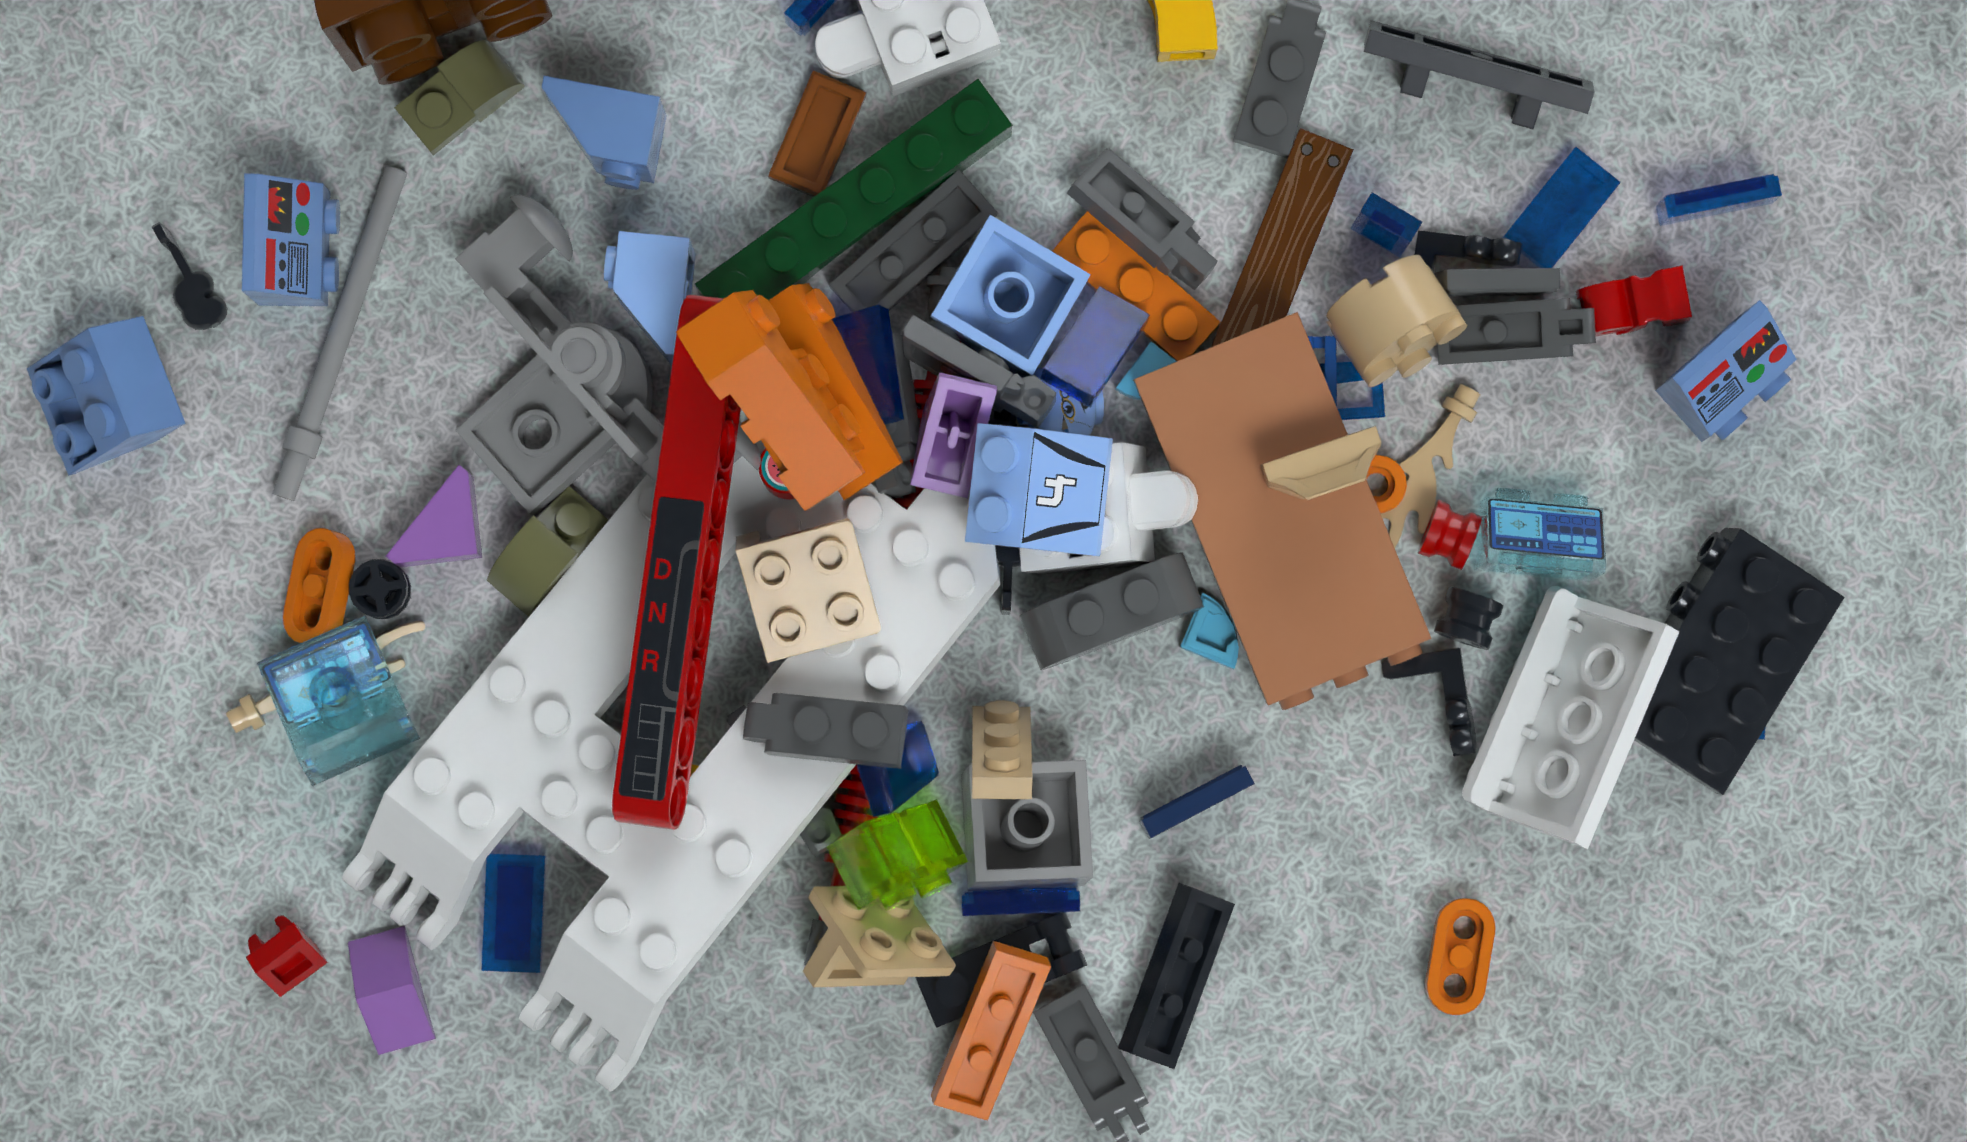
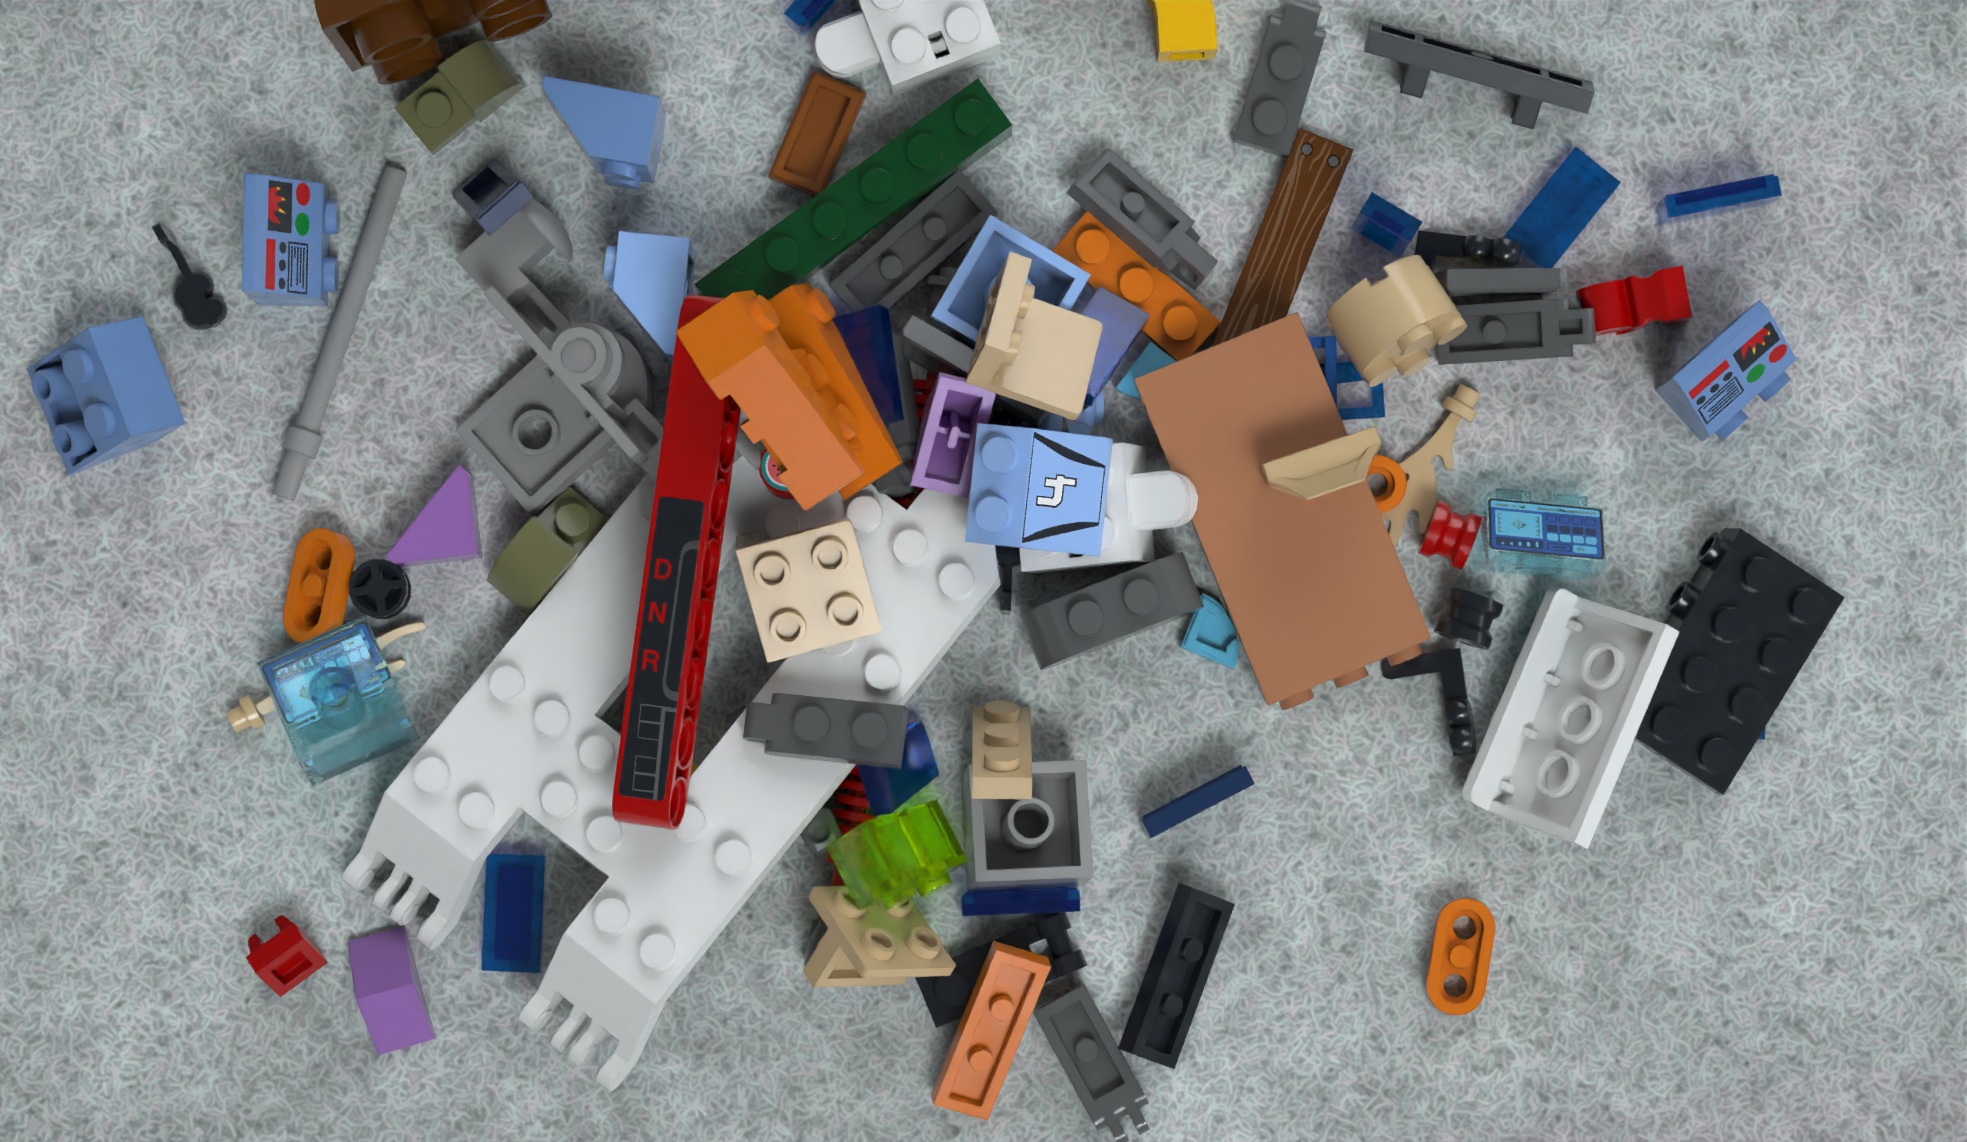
none -> dark blue tile [453,159,534,236]
none -> tan bracket [965,252,1103,420]

